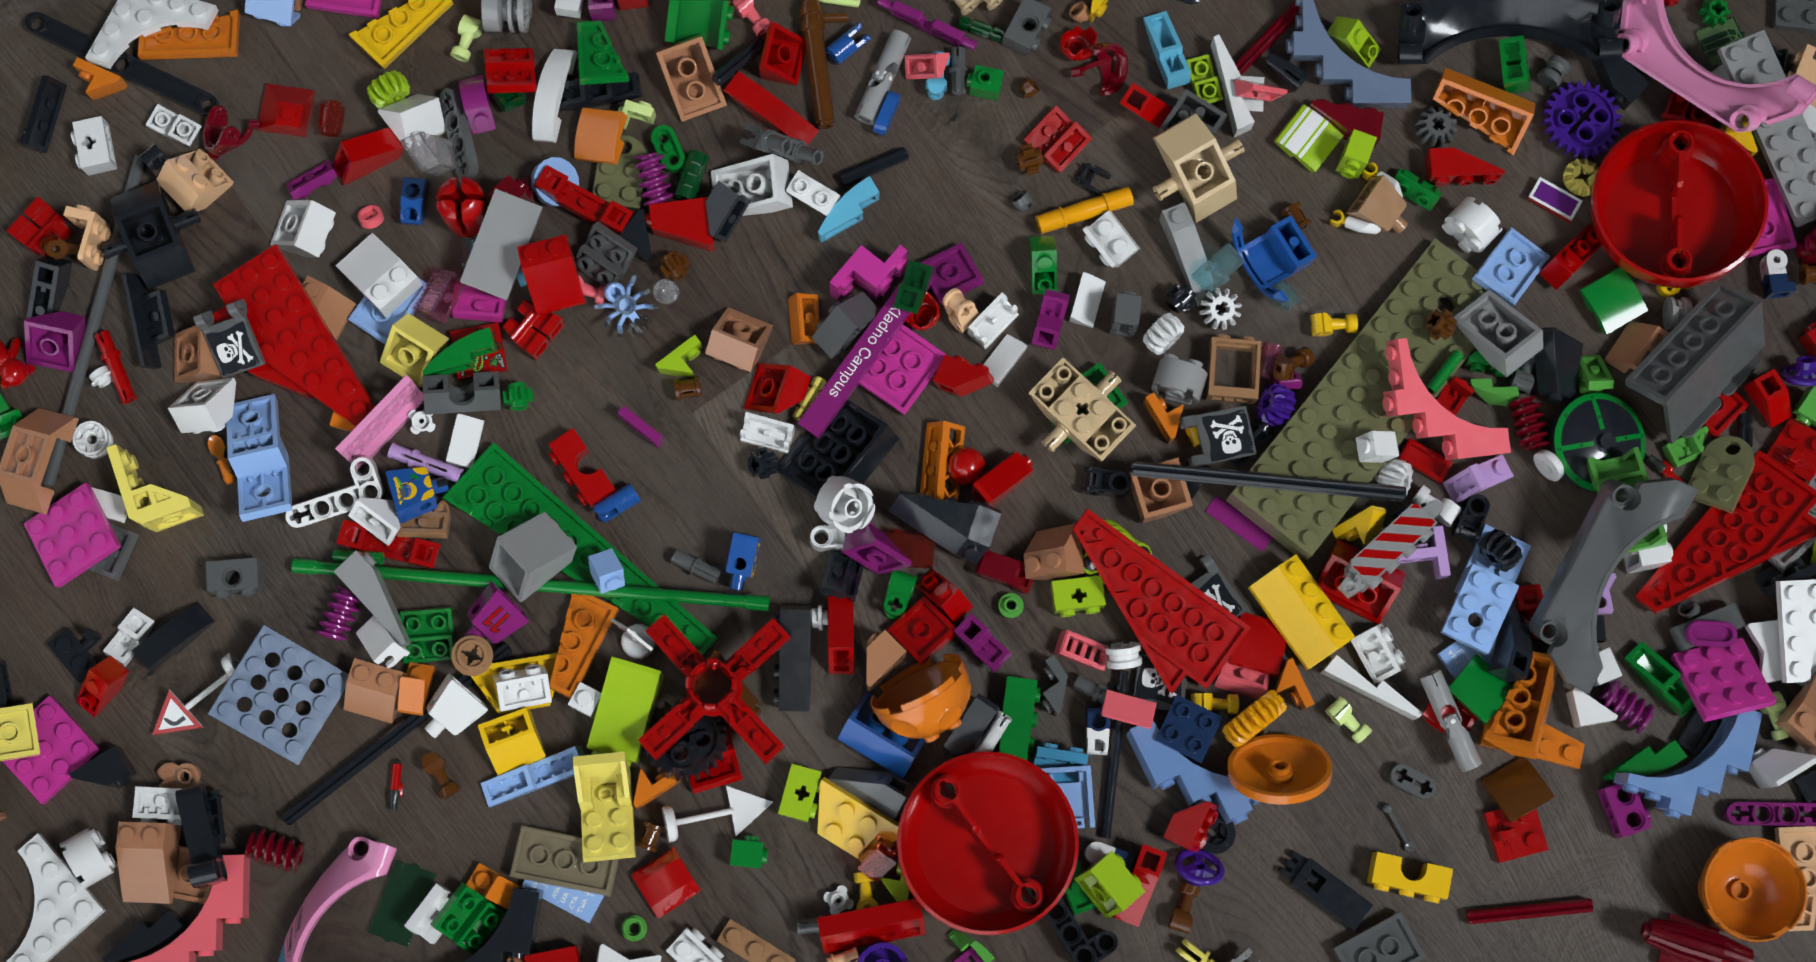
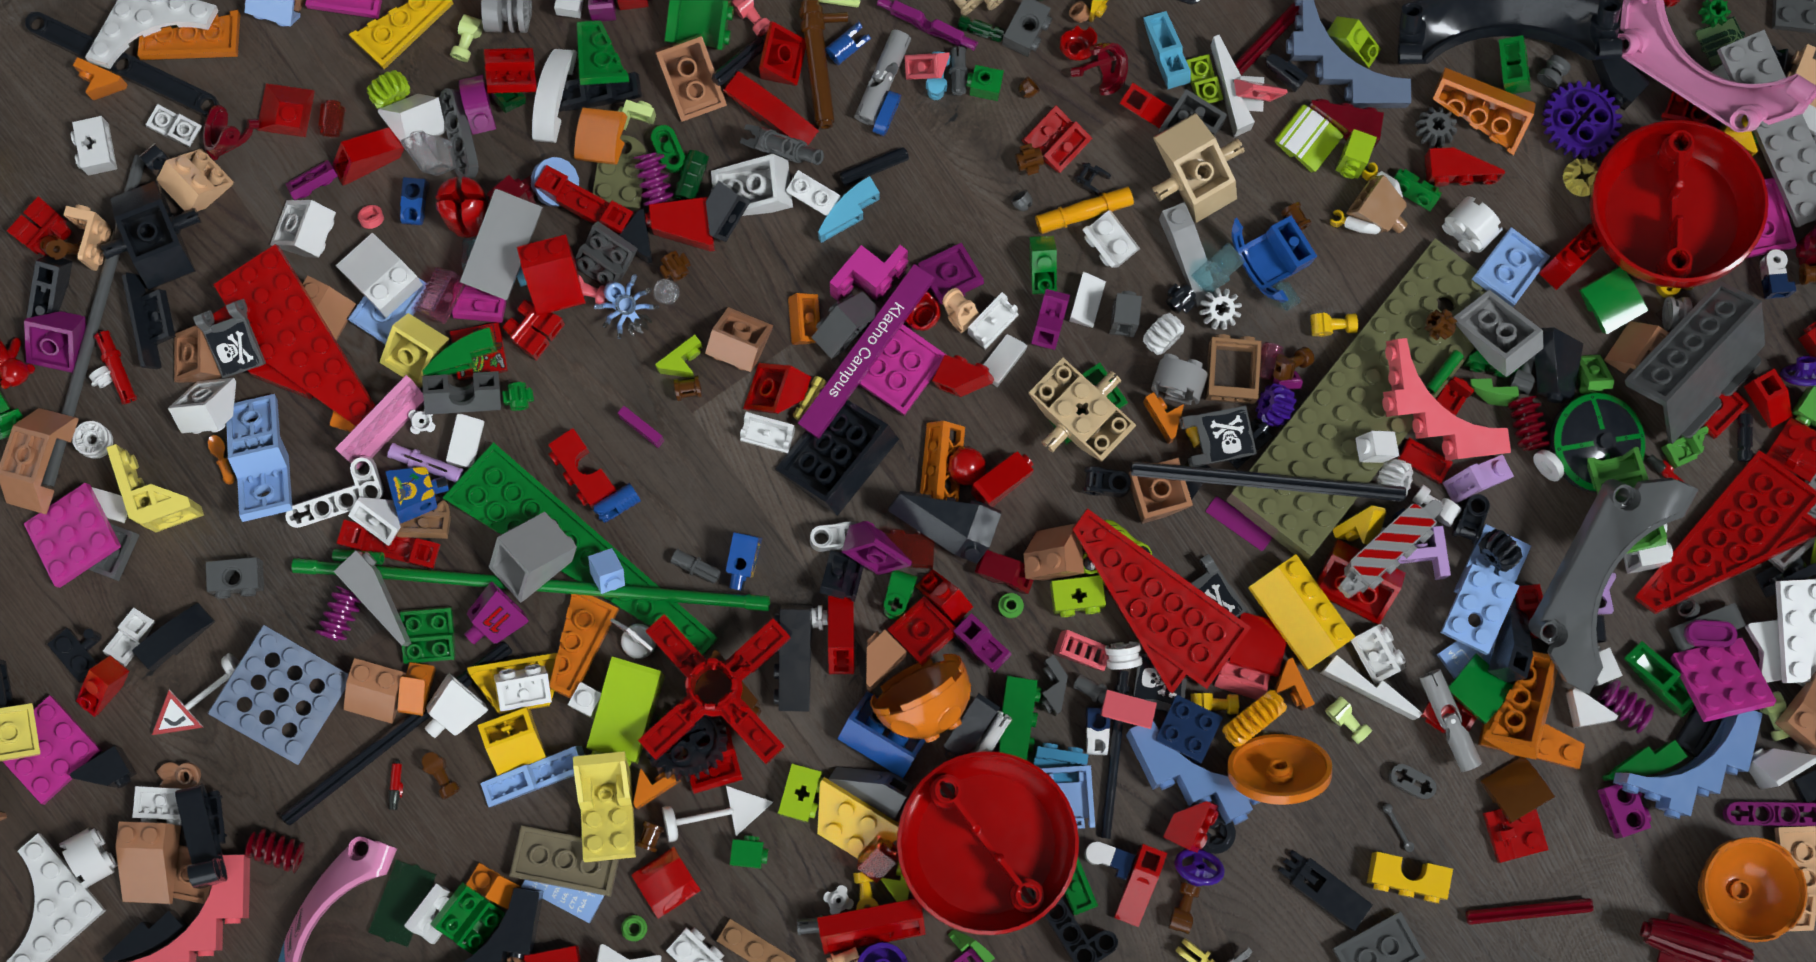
black hinge [20,75,67,153] -> none
white hinge [356,615,410,668] -> none
medium nougat gear [451,635,493,677] -> none
black gear [748,447,779,479] -> none
white brick [814,476,875,533] -> none
dark green slope [893,260,935,314] -> none
lime slope [1074,851,1145,919] -> none
tile [1527,177,1583,223] -> none
olive plate [1688,436,1755,514] -> none

